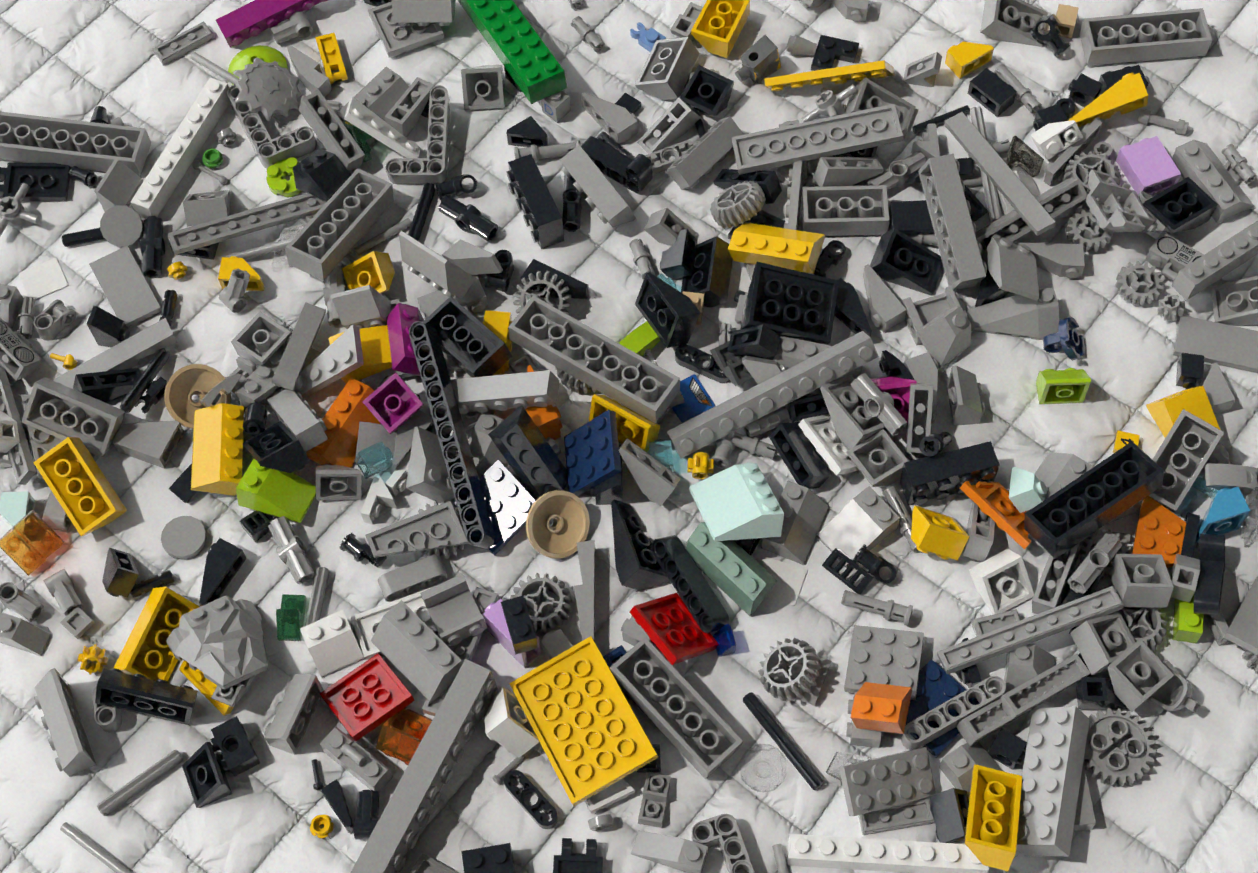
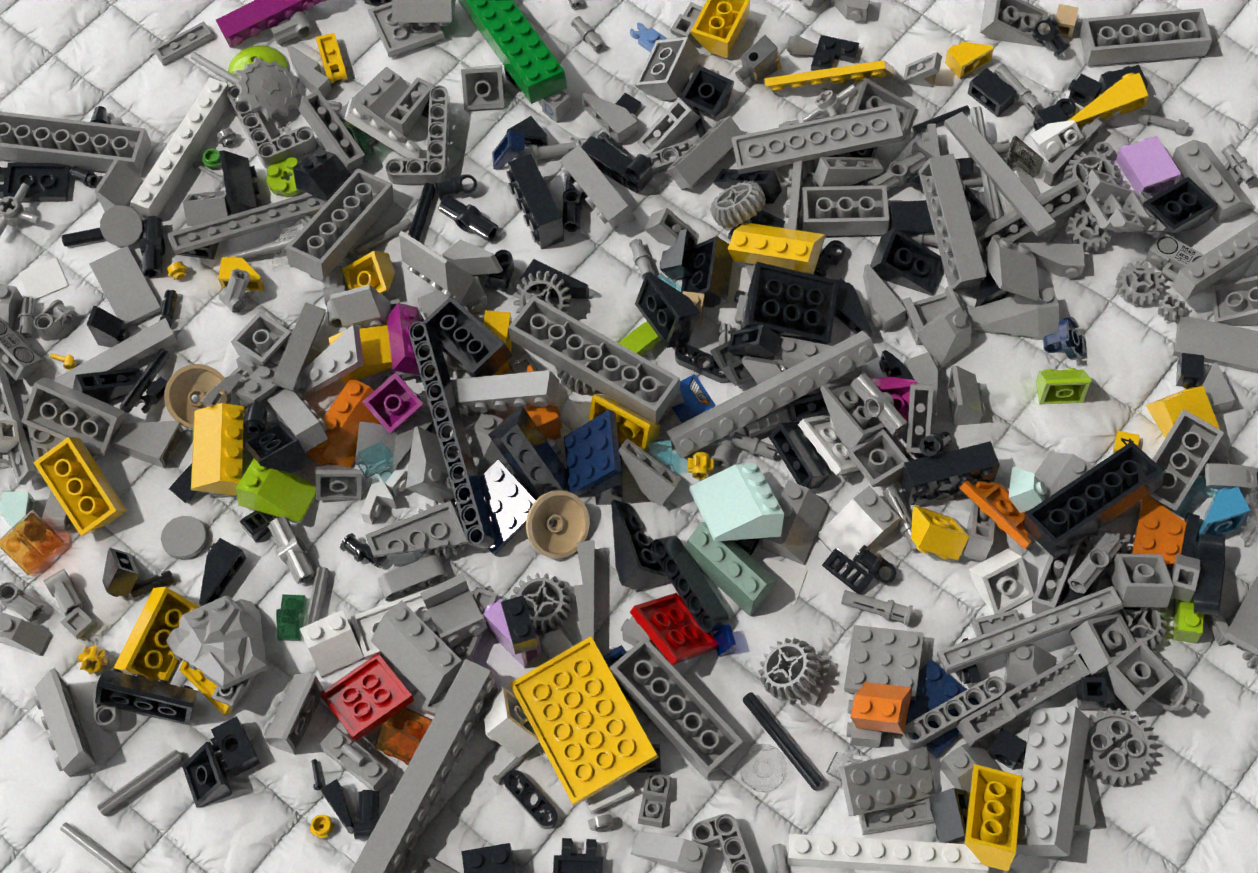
none -> black slope [220,150,262,215]
none -> dark blue slope [492,130,525,170]

